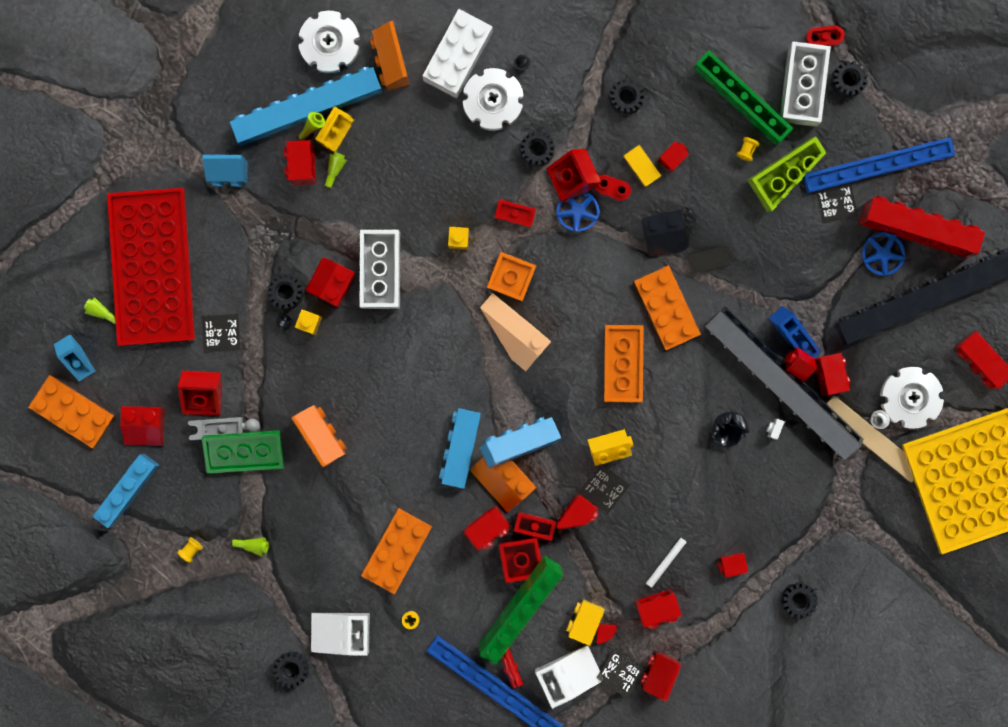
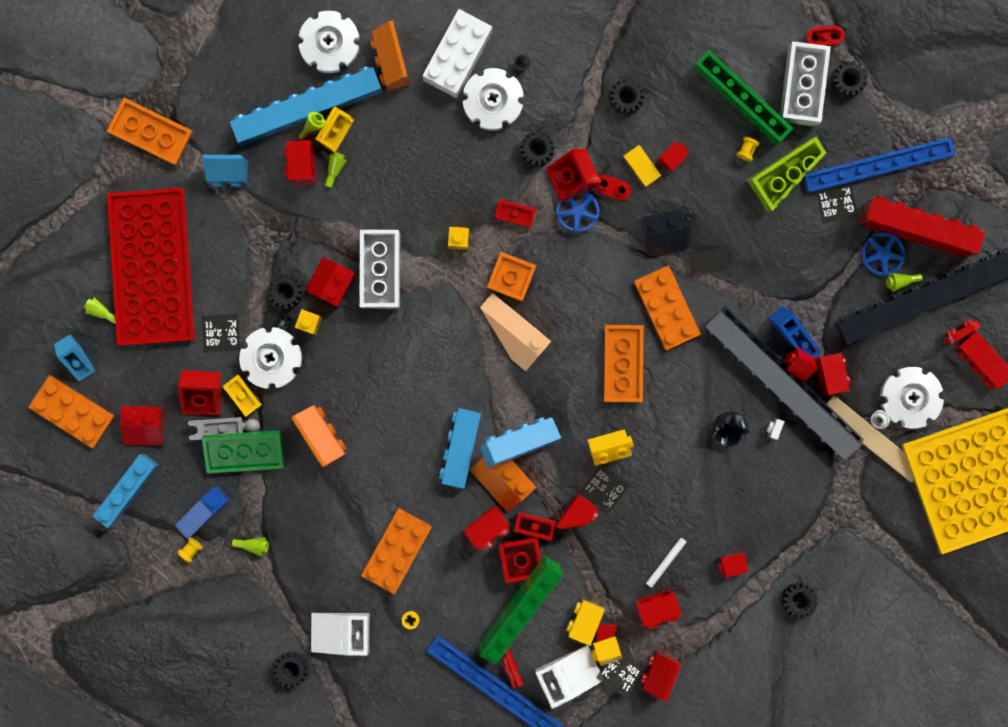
none -> orange plate [107,98,193,166]
none -> blue slope [175,486,231,539]
none -> yellow plate [223,375,262,417]
none -> white piece [239,327,302,389]
none -> yellow brick [591,637,622,666]
none -> lime cone [886,273,923,292]
none -> red plate [943,319,981,345]

